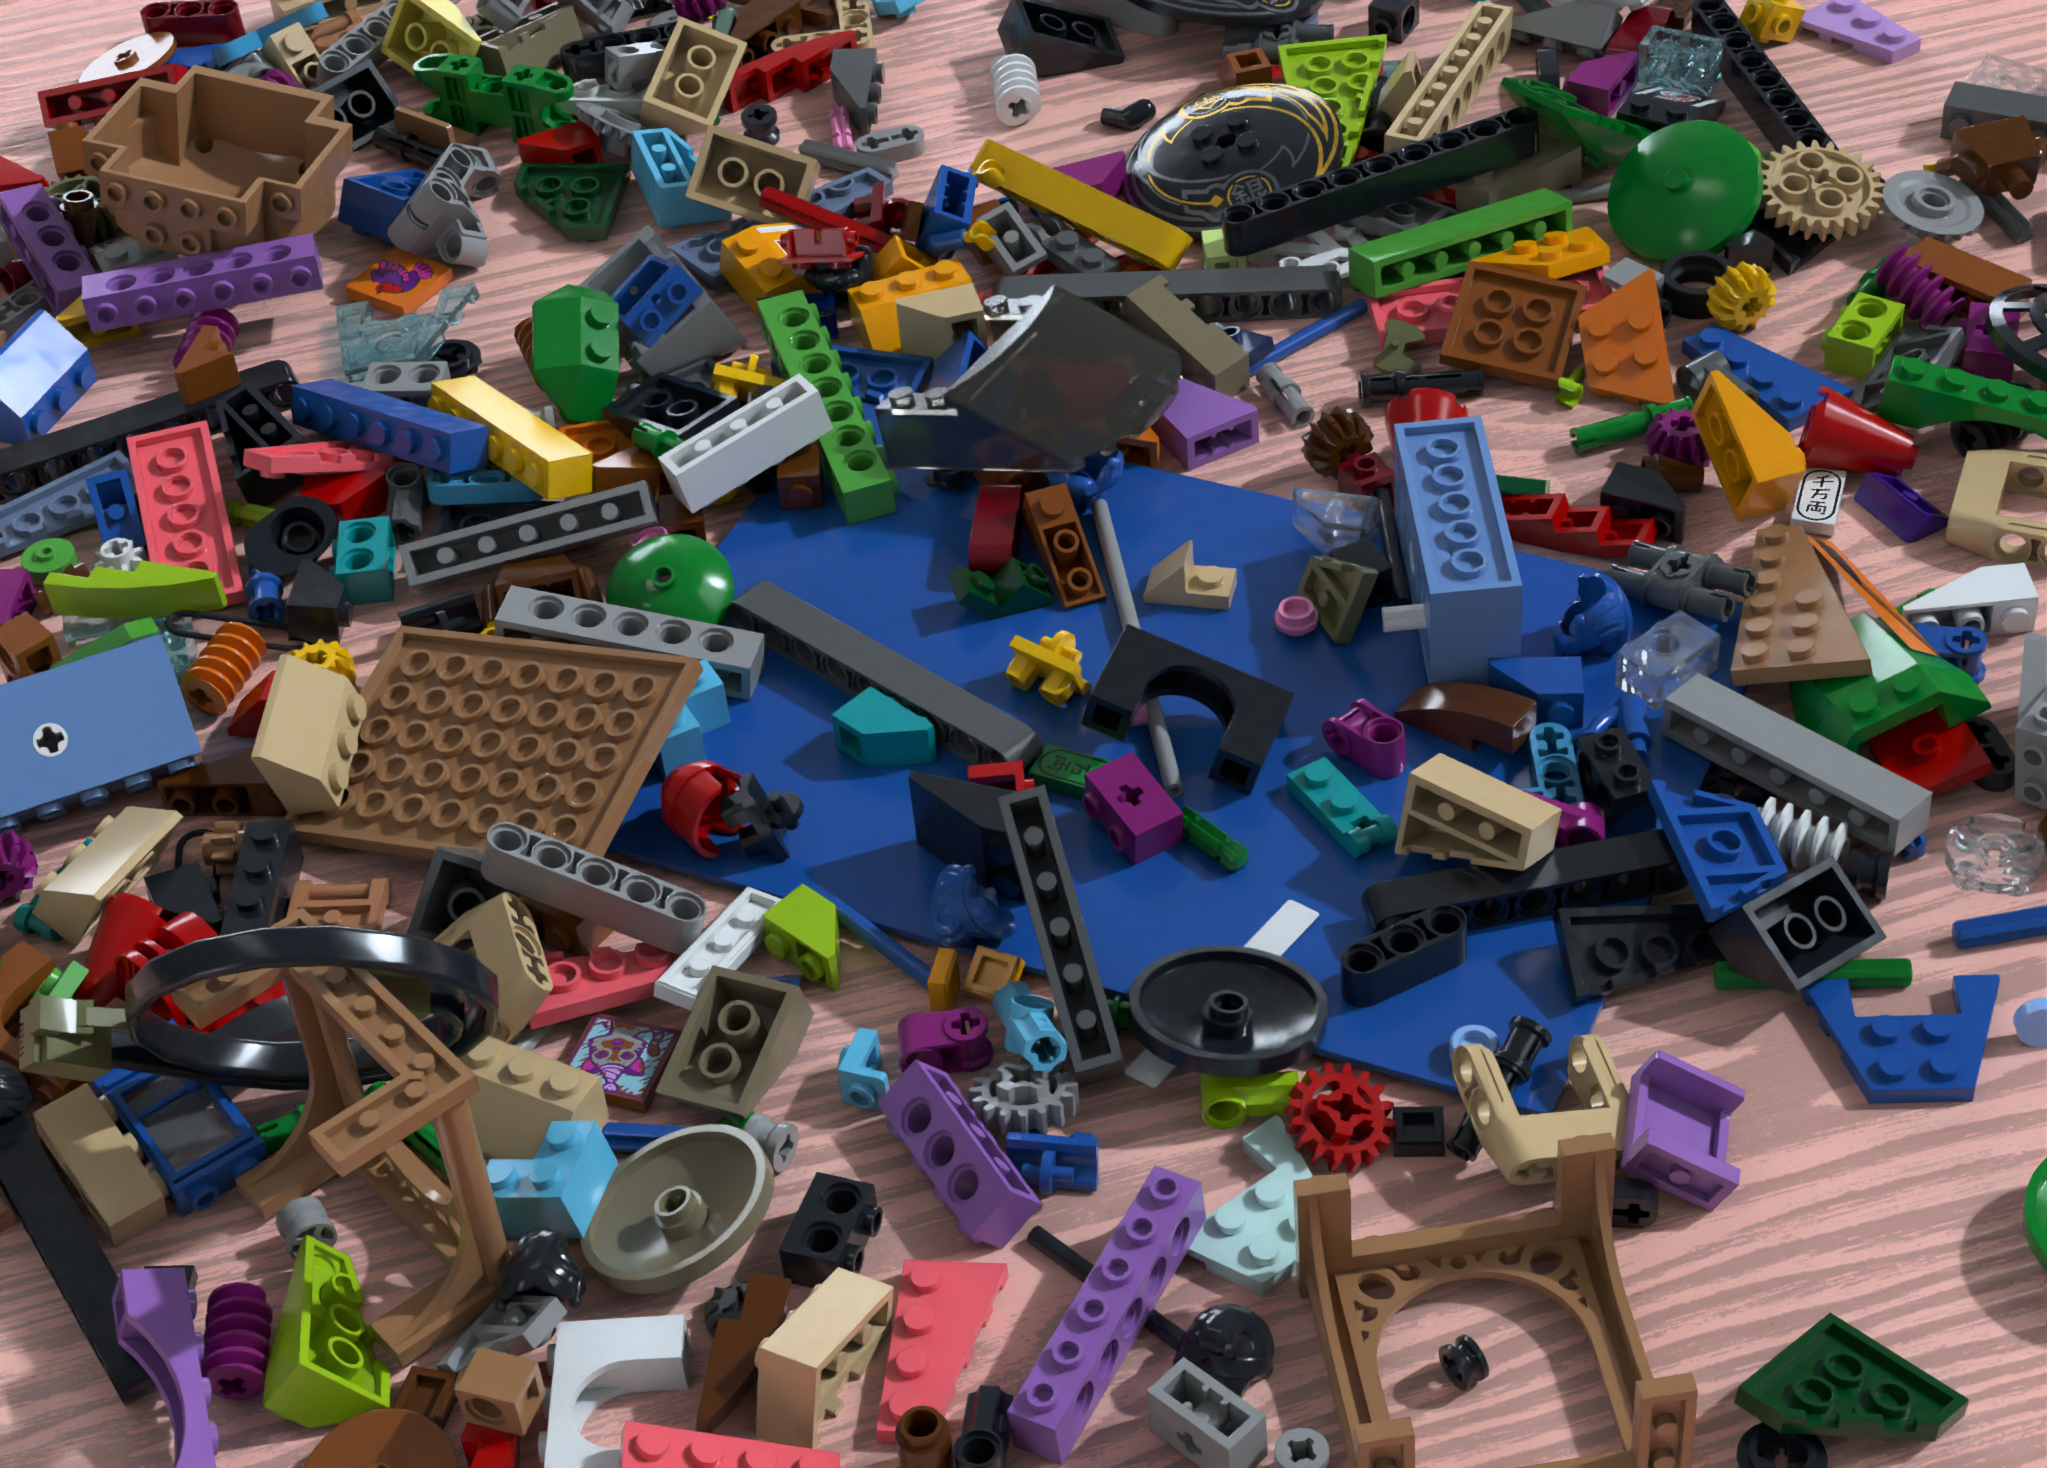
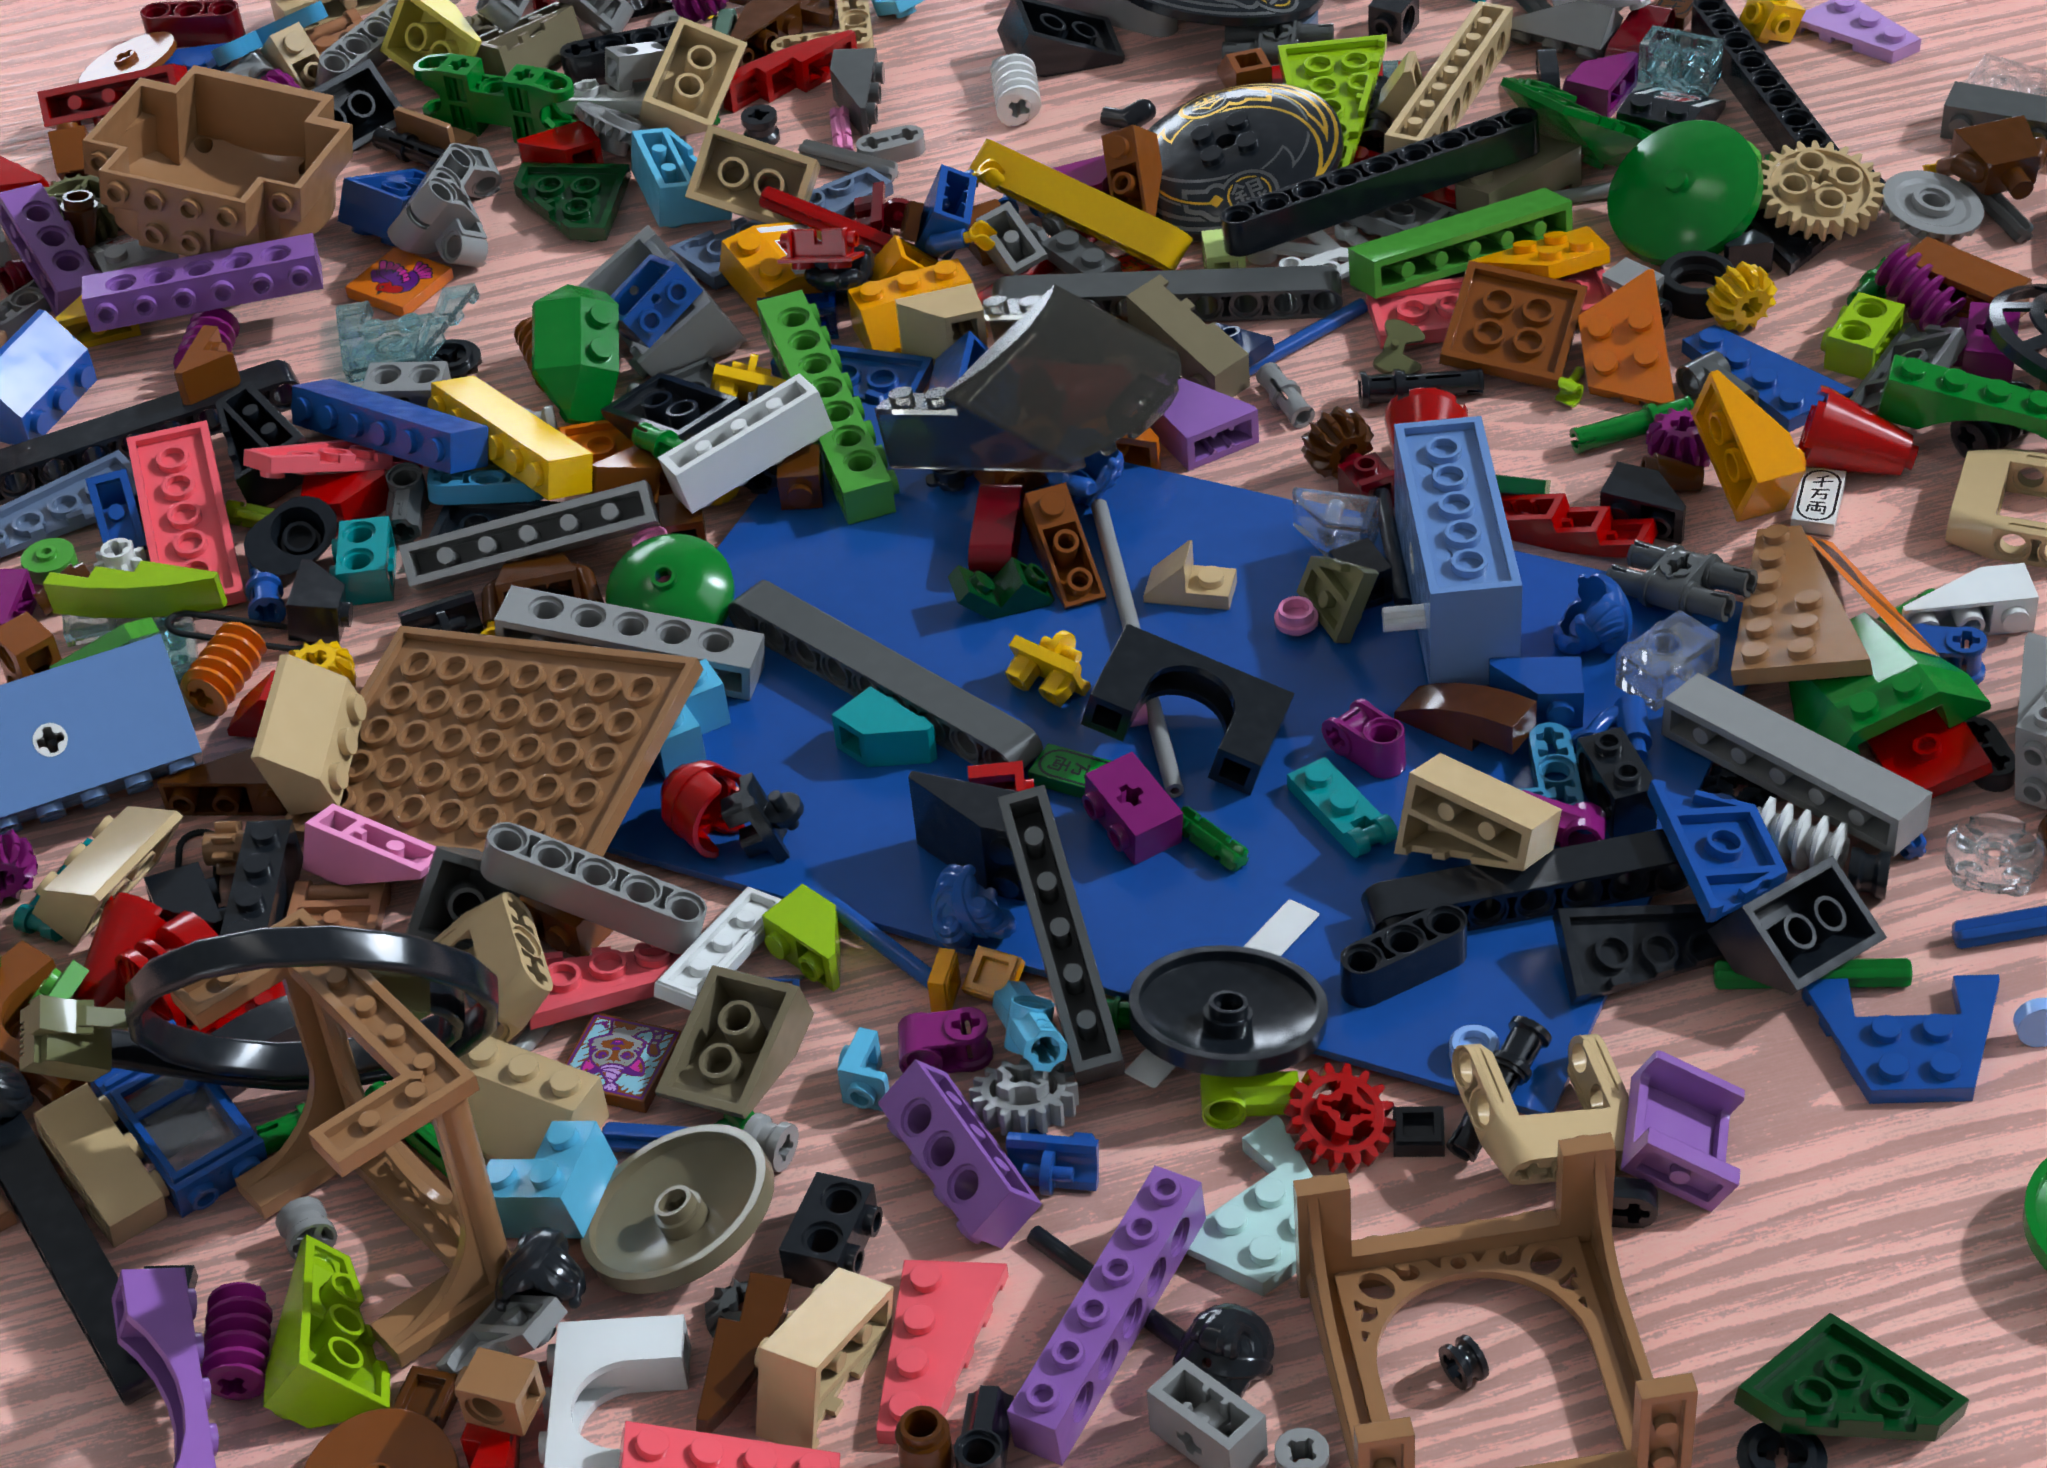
dark purple slope [1854,472,1949,543] -> none
none -> bright pink slope [303,804,436,885]
none -> dark orange slope [1101,124,1163,217]

